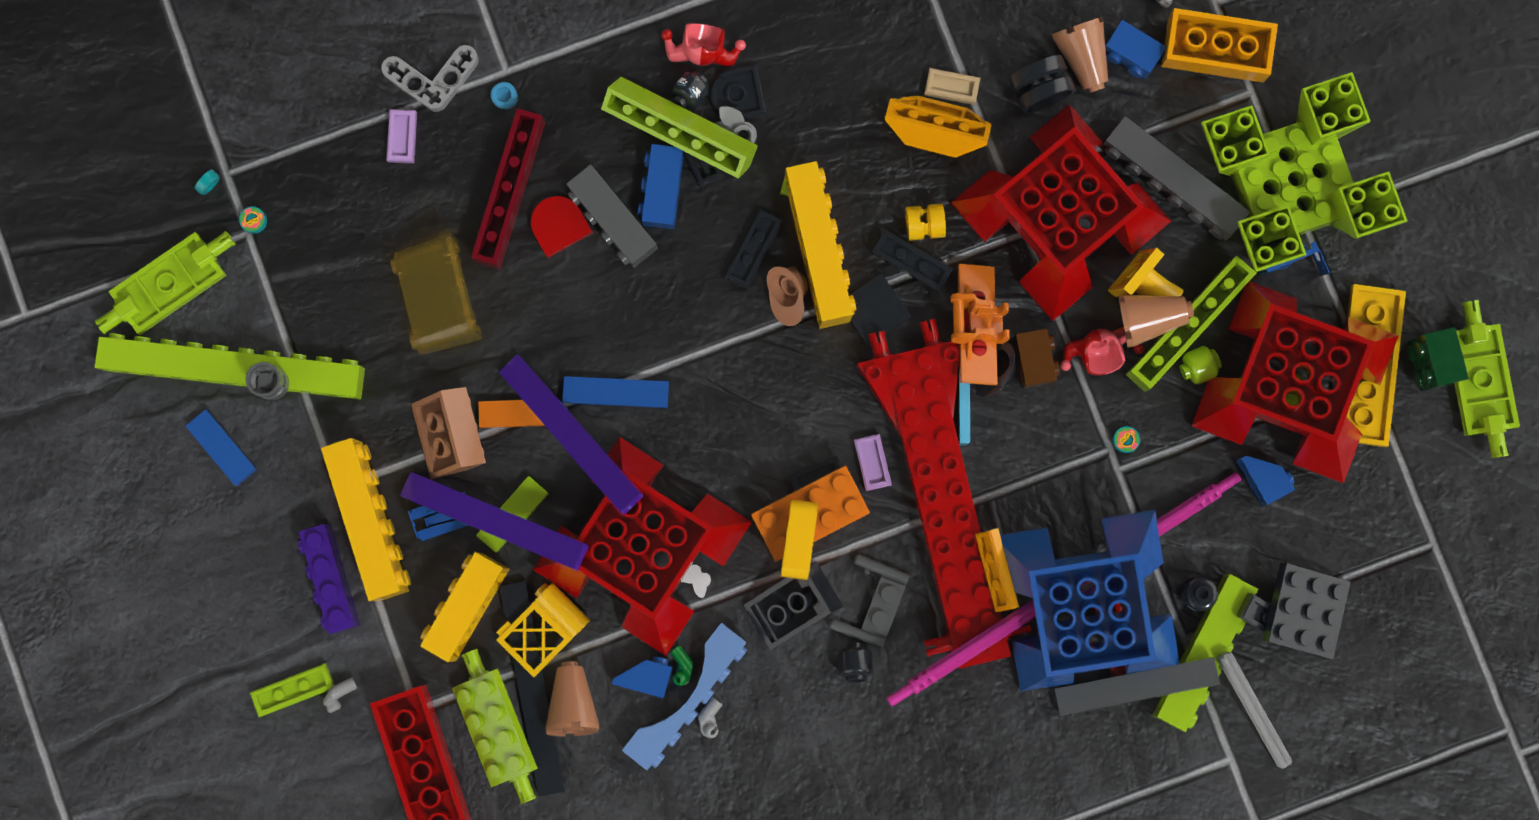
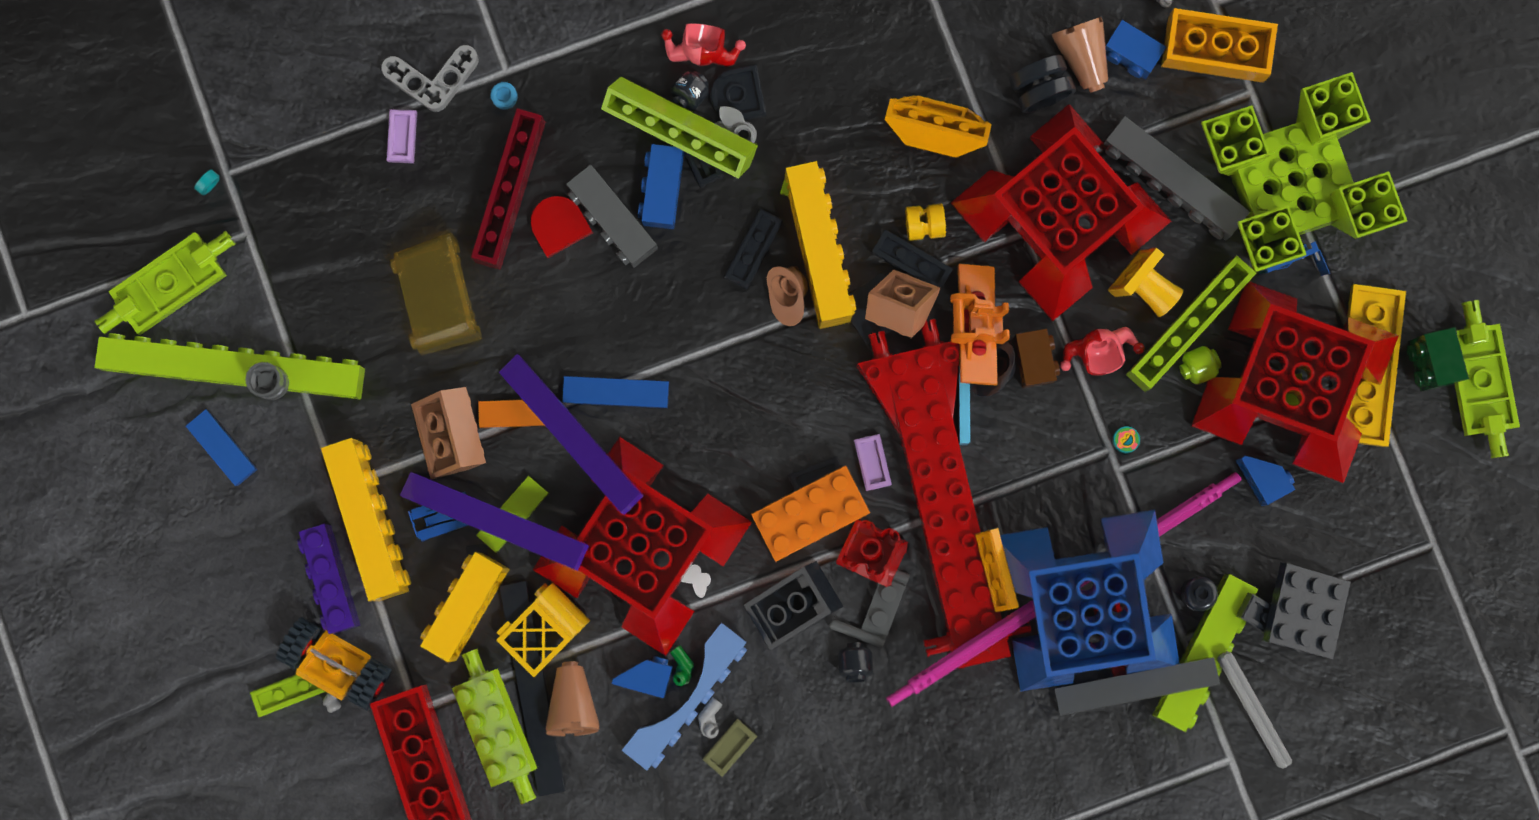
tile [239,207,267,234] -> none
yellow beam [781,499,818,580] -> none
tan tile [924,68,980,105] -> none
nougat cone [1118,295,1194,347] -> none
none -> plate [276,617,392,711]
none -> olive tile [702,718,757,777]
none -> red slope [836,519,908,587]
none -> nougat slope [865,270,940,338]

